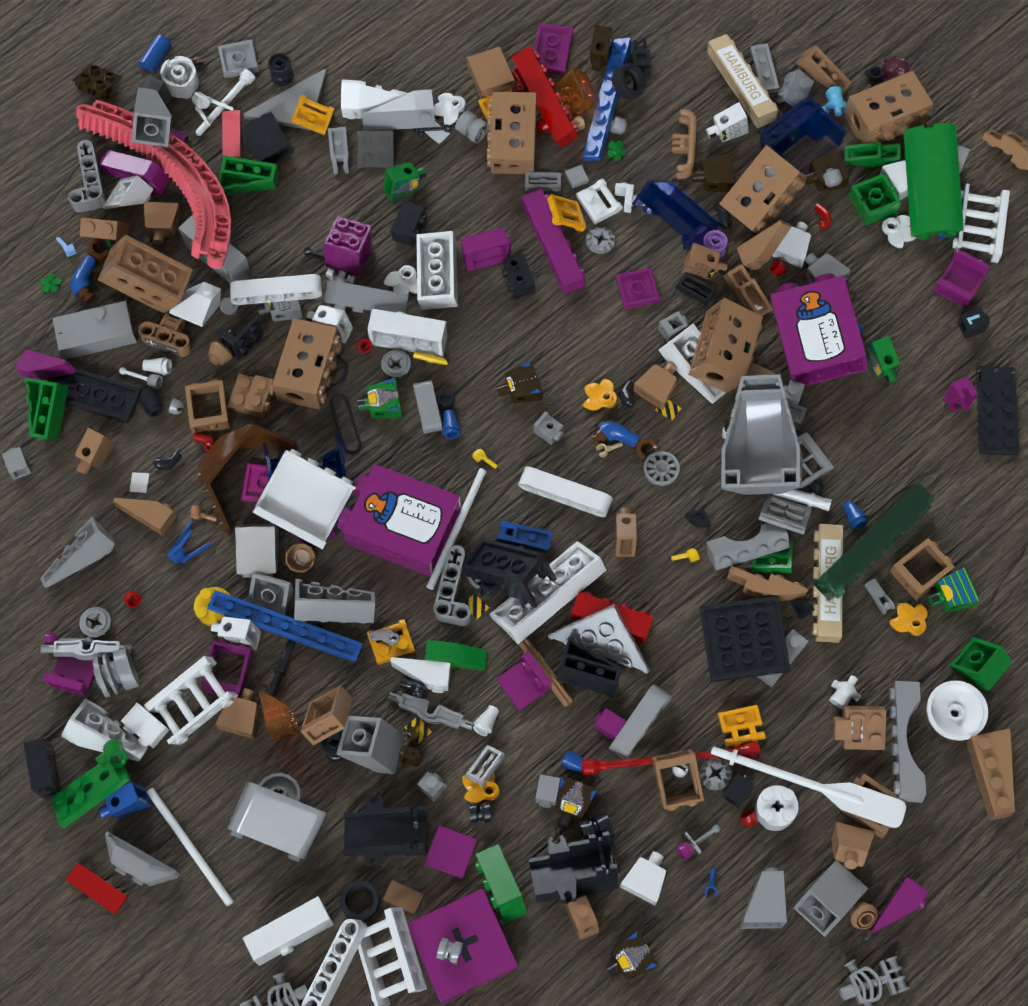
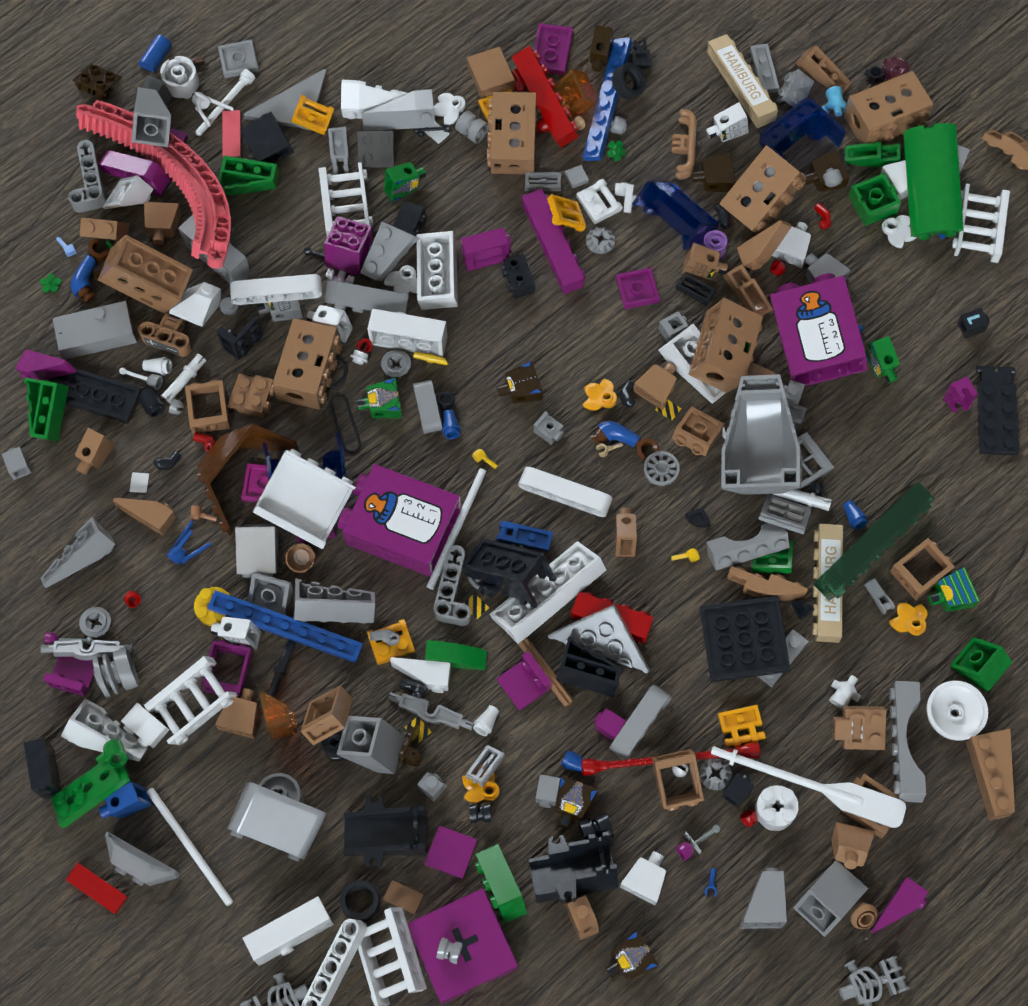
medium nougat cone [208,341,232,366] -> none
black wheel [268,53,294,86] -> none
magenta panel [934,250,990,308] -> none
none -> white pin [161,353,207,403]
none -> white fence [319,163,374,236]
none -> white plate [350,350,368,365]
none -> light grey wedge [360,222,420,282]
none -> medium nougat plate [672,406,725,456]

